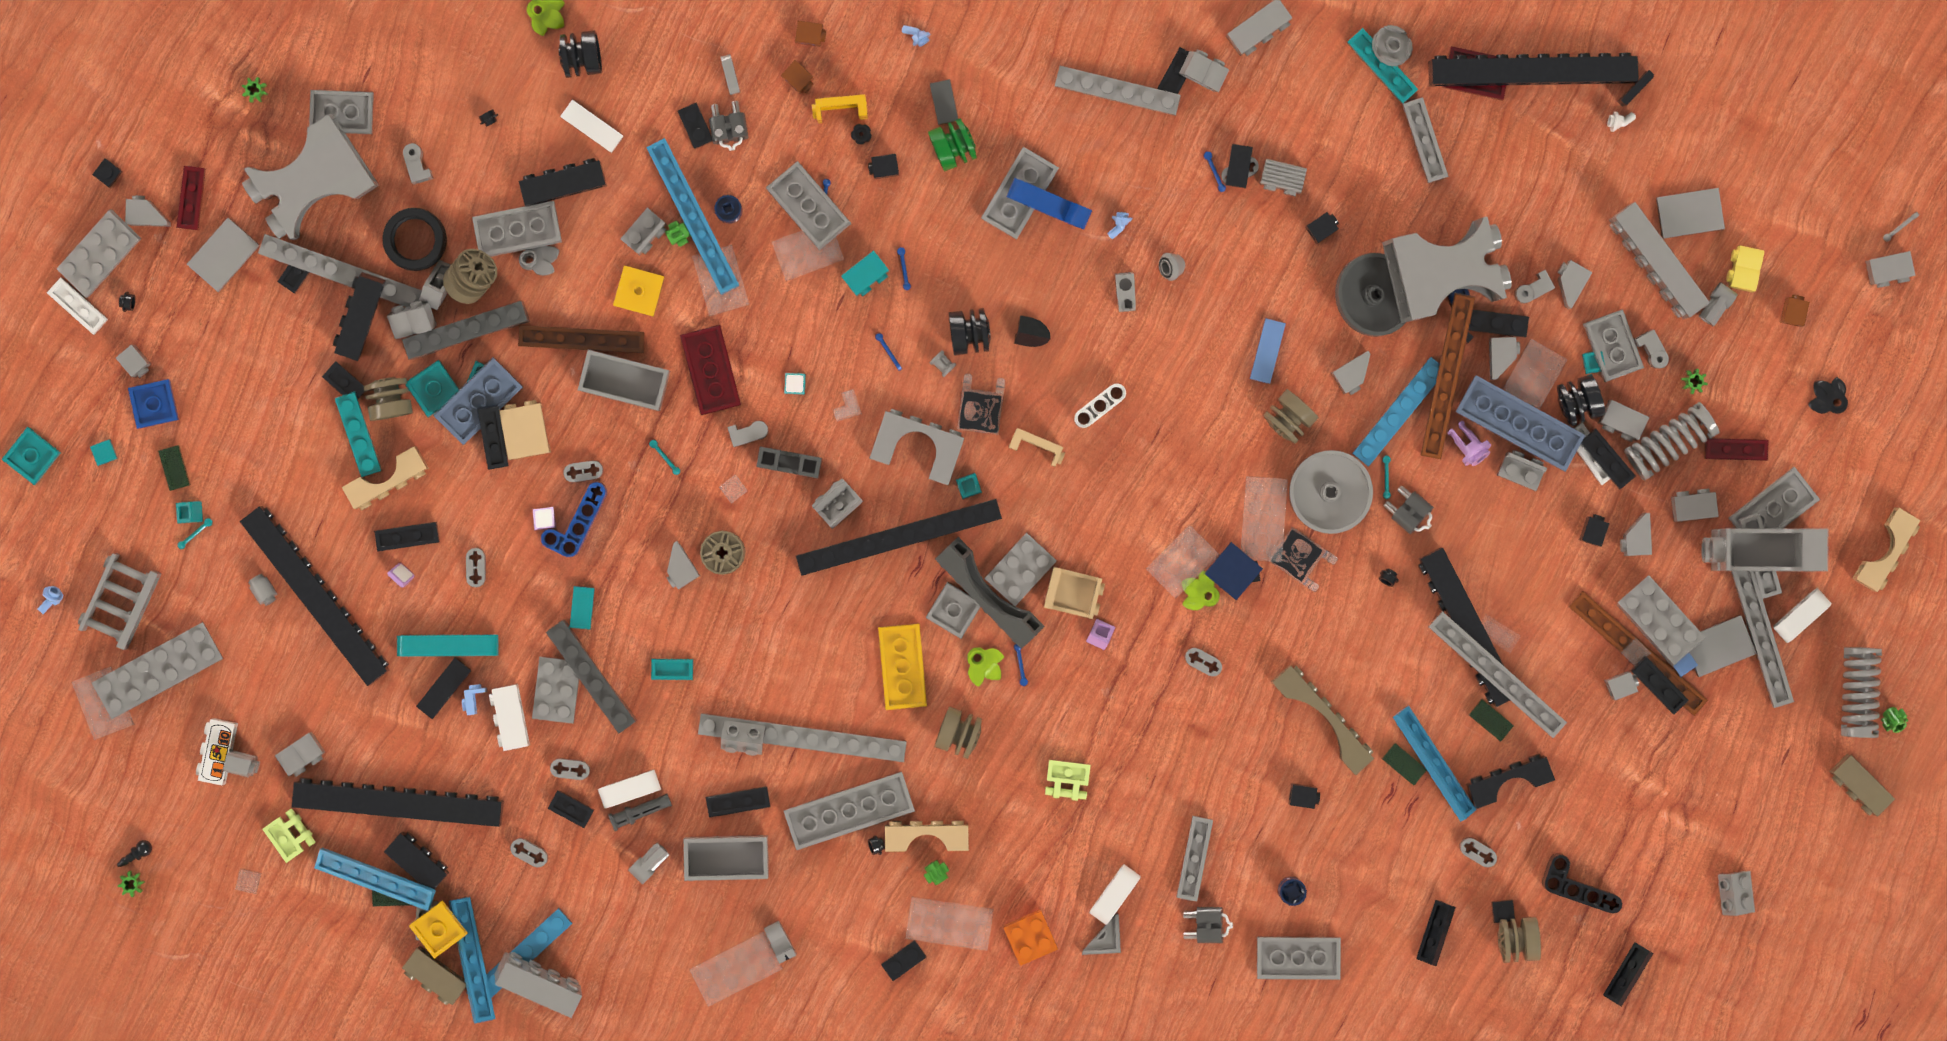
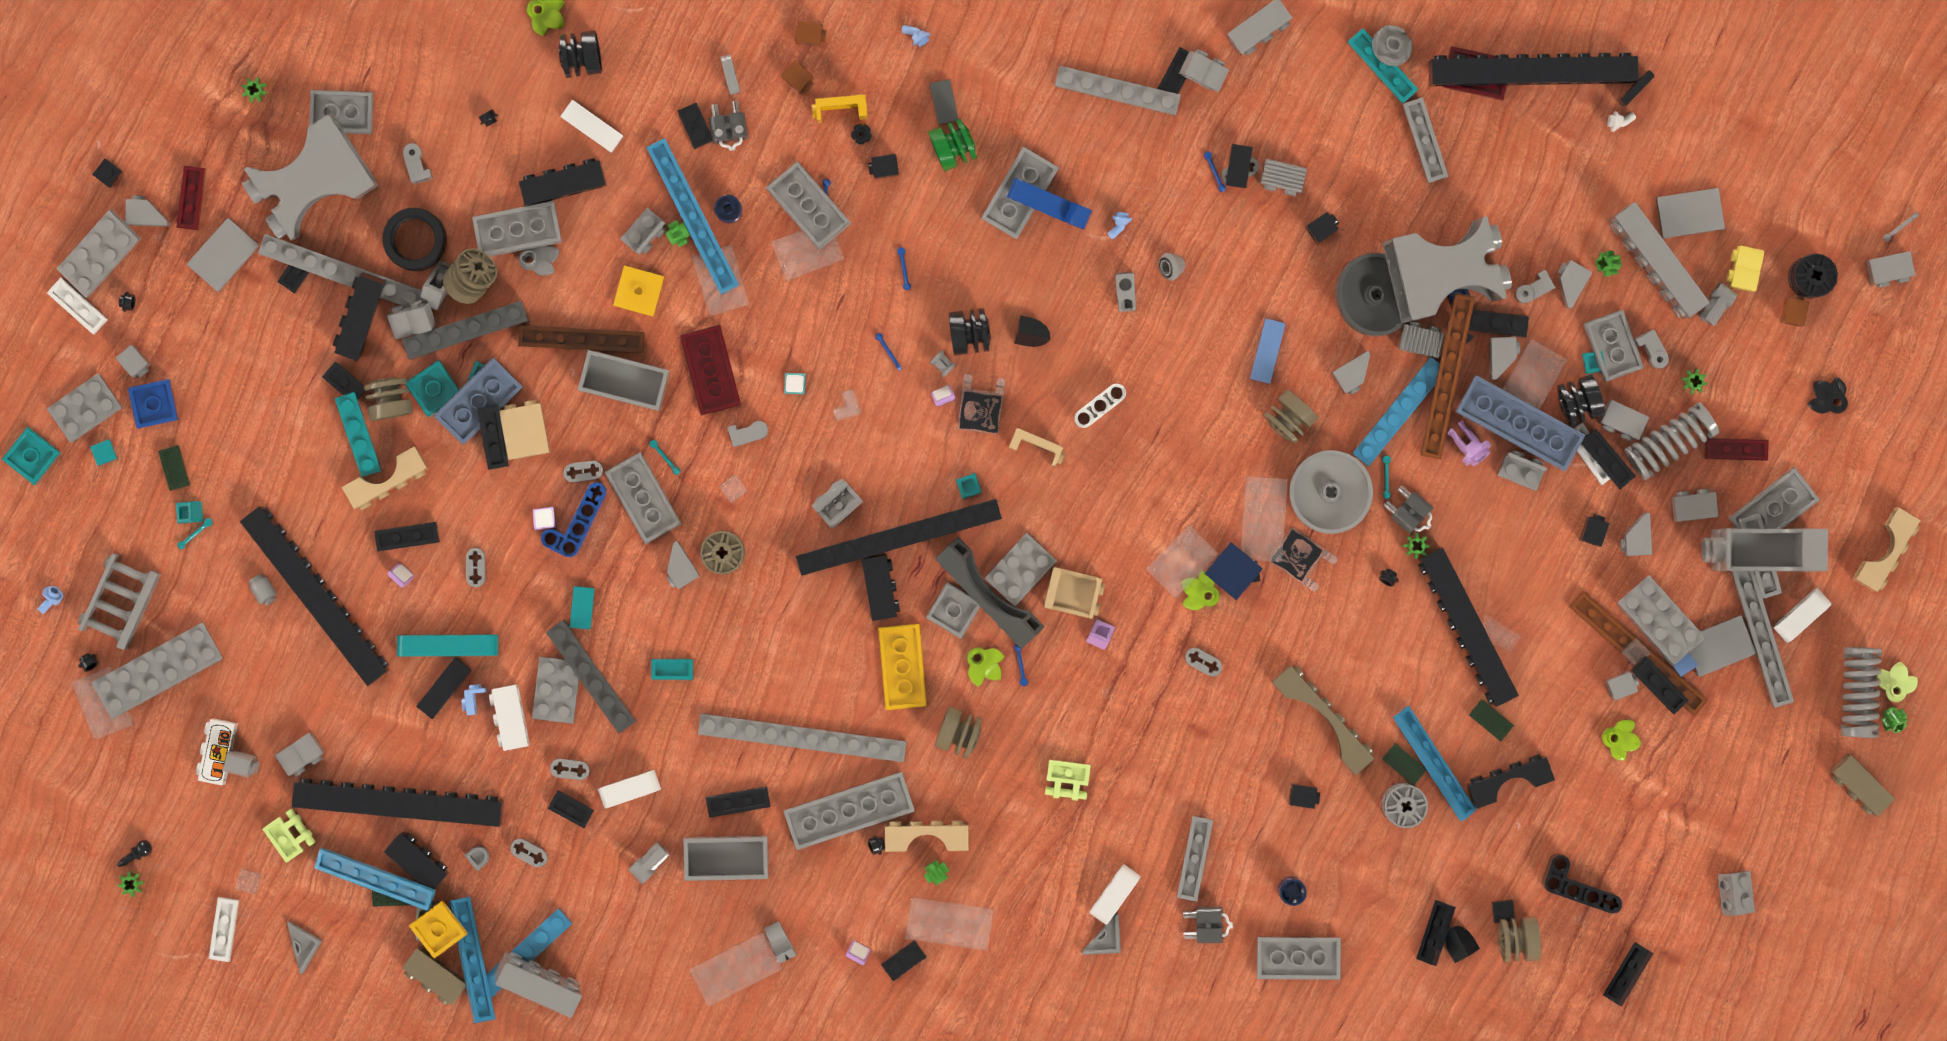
dark grey pin [608,794,672,831] -> none
light grey bracket [721,720,765,756] -> none
dark grey arch [756,447,822,478] -> none
teal brick [841,250,889,297] -> none
light grey arch [870,409,964,485] -> none
orange brick [1003,909,1058,966] -> none
light grey plate [1428,611,1567,738] -> none
light grey beam [1460,838,1497,867] -> none
none -> light grey plate [47,373,123,443]
none -> black plate [78,653,99,672]
none -> white tile [209,897,239,962]
none -> light grey tile [287,921,322,974]
none -> light grey tile [464,846,490,871]
none -> light grey tile [604,452,682,544]
none -> slope [846,941,871,965]
none -> black brick [862,555,900,621]
none -> slope [931,385,955,406]
none -> light grey wheel [1381,783,1428,828]
none -> light grey brick [1398,322,1446,359]
none -> bright green gear [1403,533,1430,559]
none -> black brick [1445,926,1480,963]
none -> bright green gear [1596,250,1622,276]
none -> lime plate [1602,720,1641,761]
none -> black wheel [1787,254,1838,299]
none -> yellowish green plate [1876,662,1918,702]

